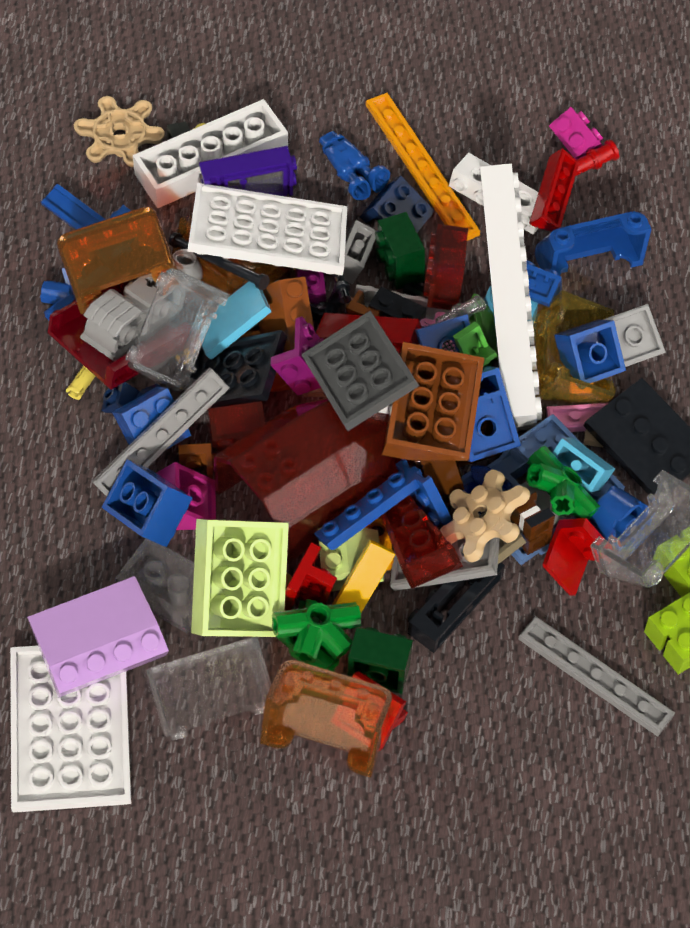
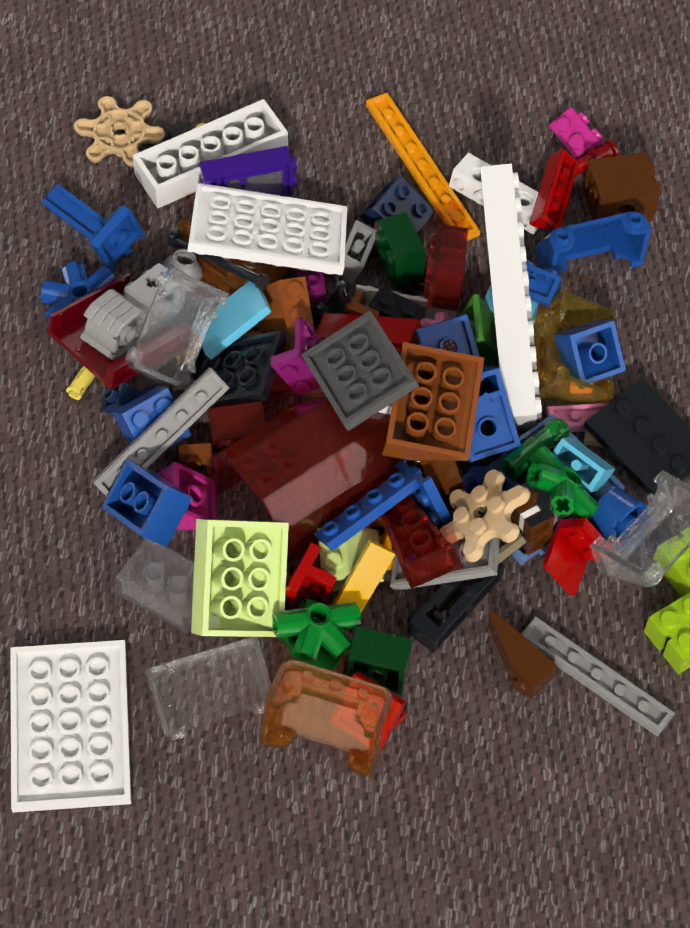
lavender slope [27,576,169,698] -> none
clear orange windscreen [57,207,181,314] -> none
blue piece [319,131,390,200] -> none
clear pin [435,295,486,323] -> none
bright green bracket [453,322,497,367] -> none
light grey tile [603,304,666,367] -> none
none -> reddish brown slope [488,611,557,699]
none -> green piece [500,418,570,480]
none -> reddish brown brick [583,152,662,222]

